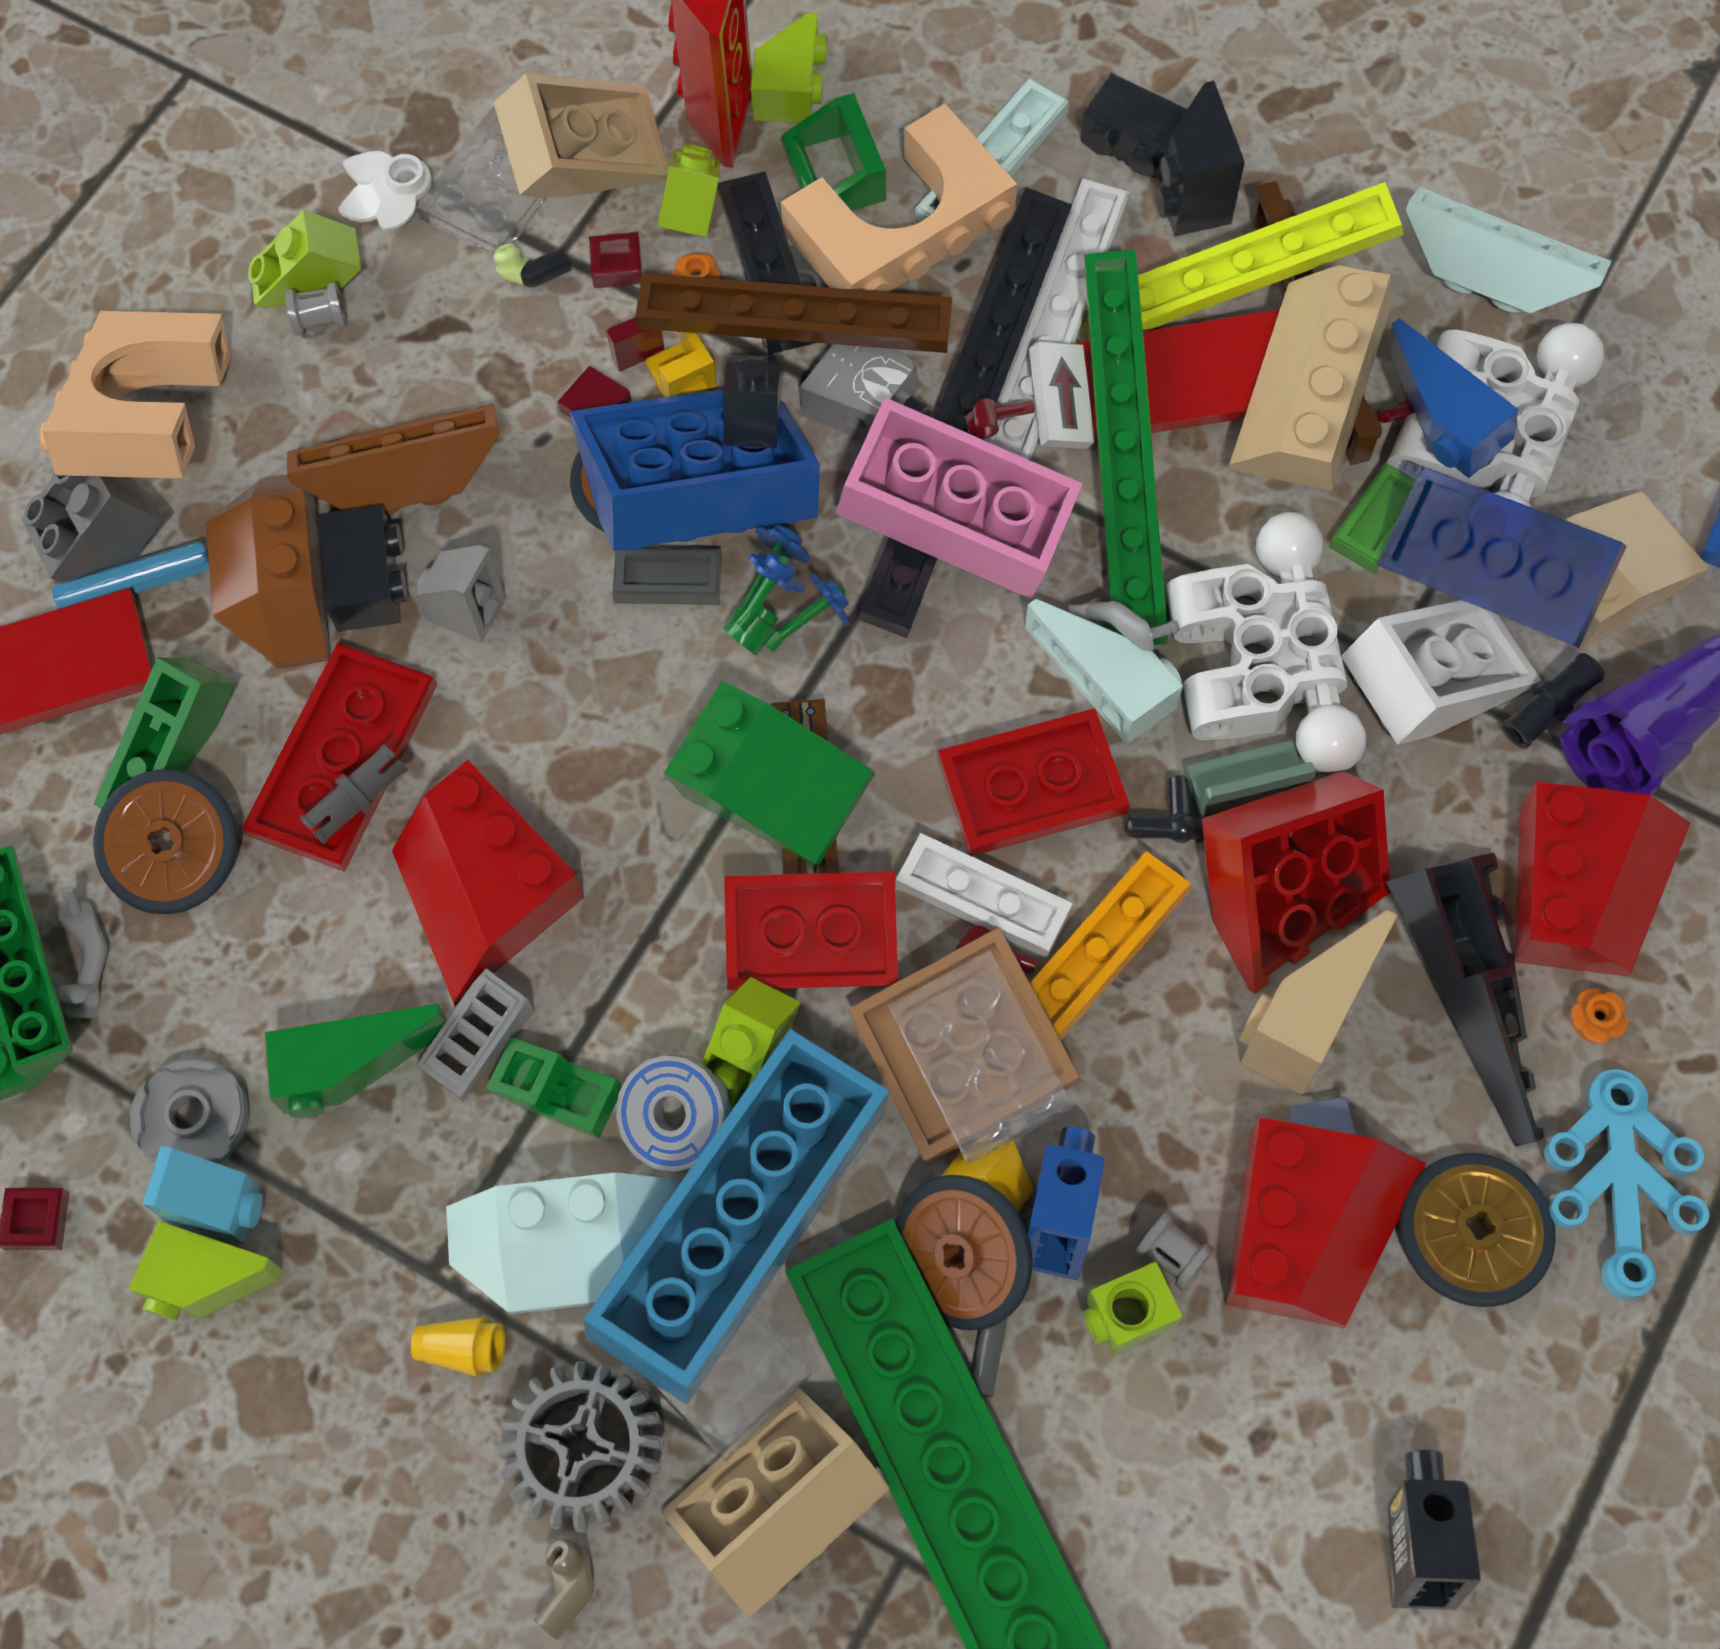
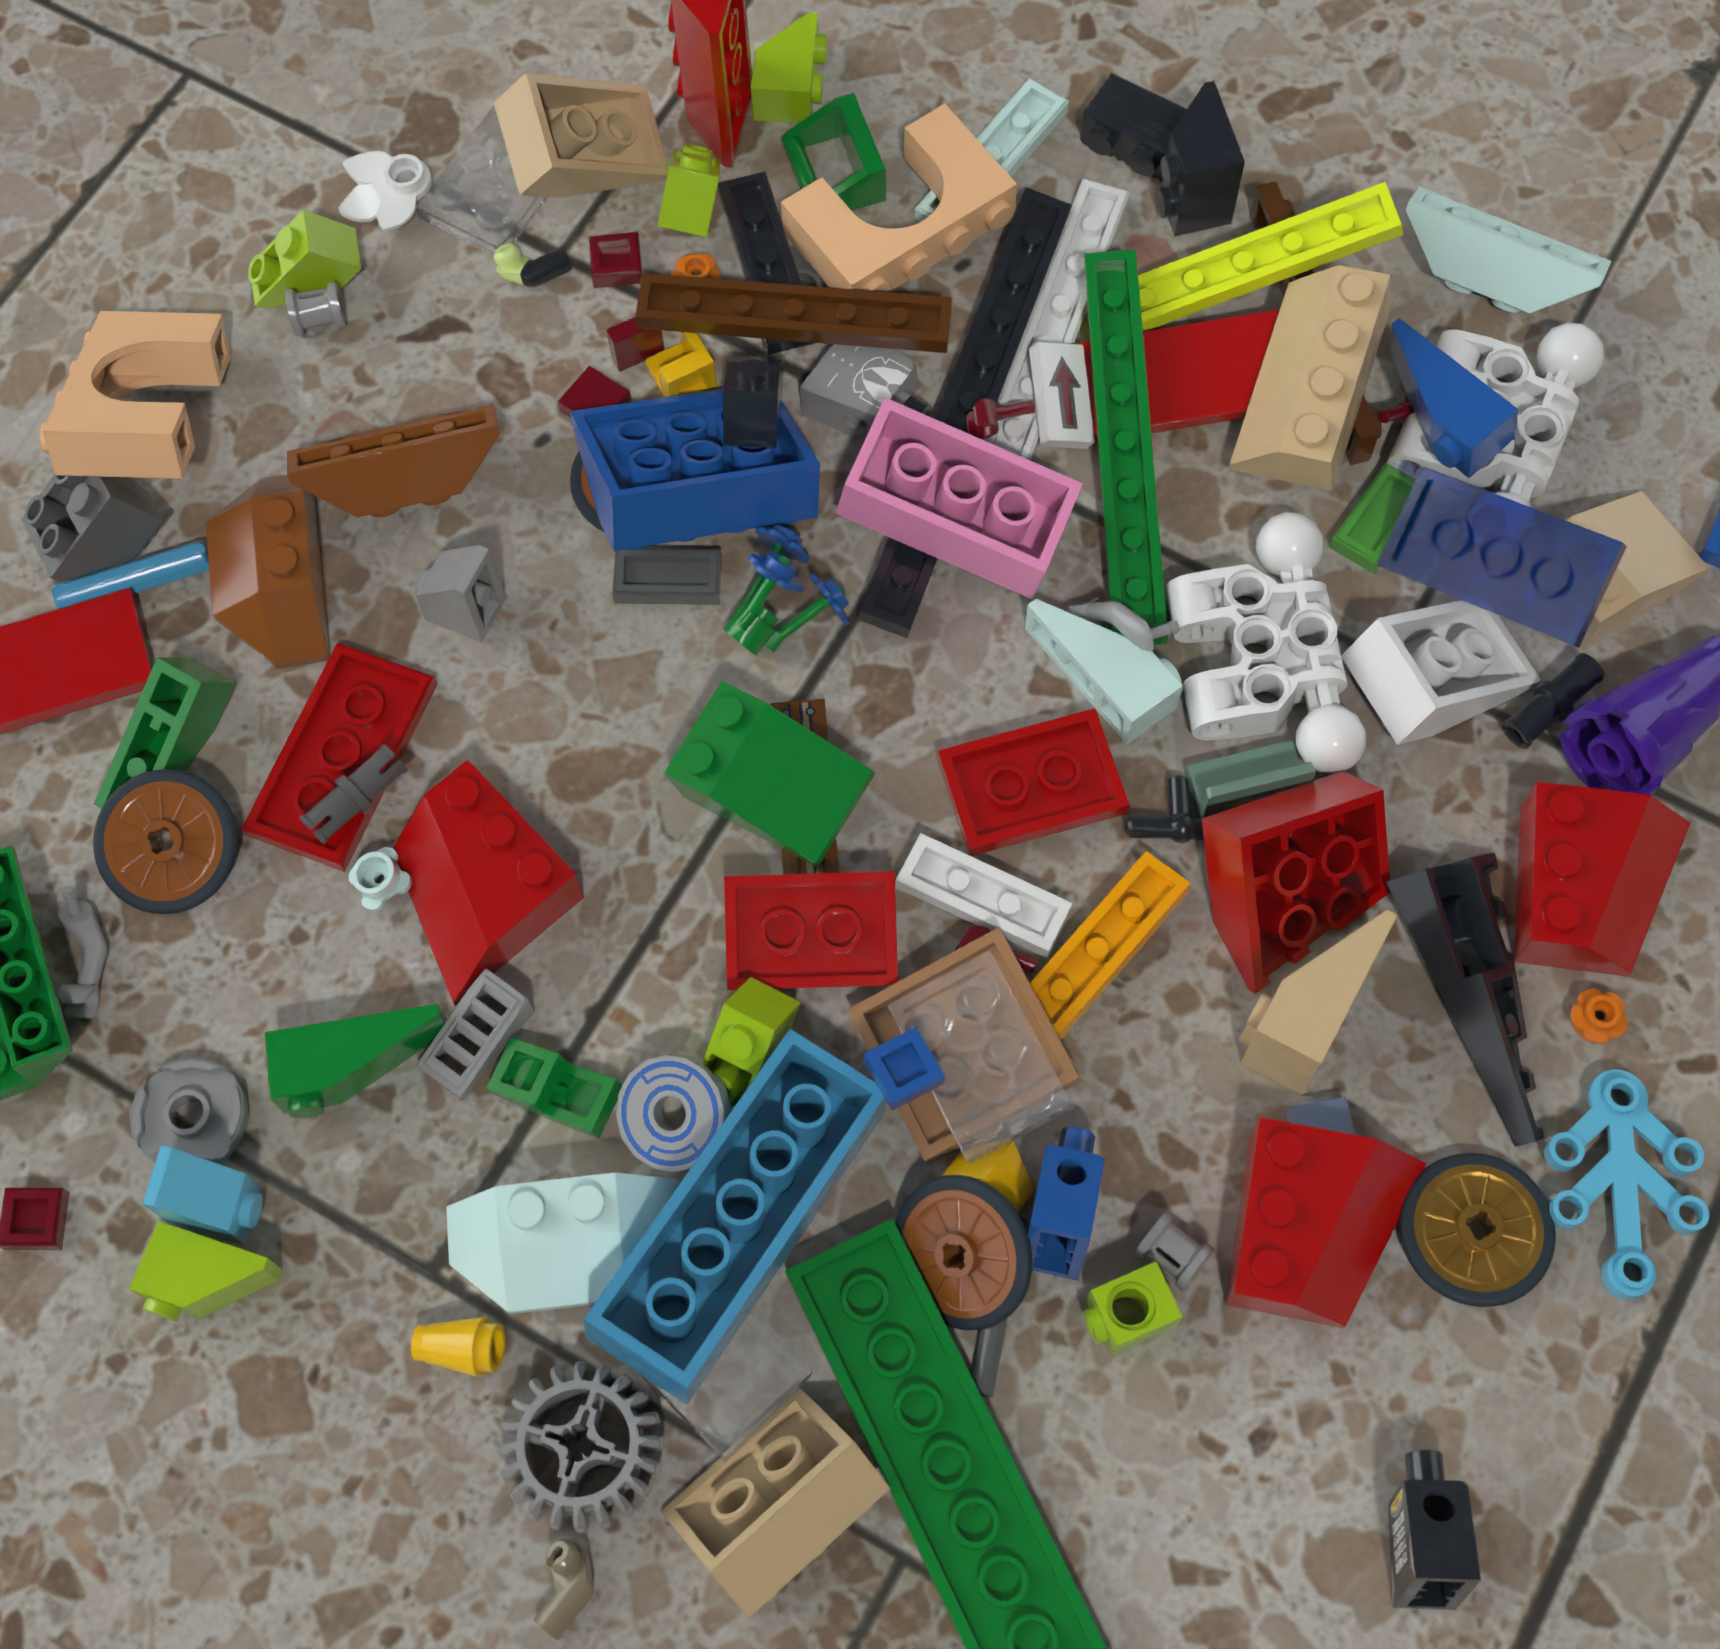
black brick [318,505,407,632] -> none
none -> light aqua plate [349,847,412,911]
none -> blue tile [864,1027,946,1111]

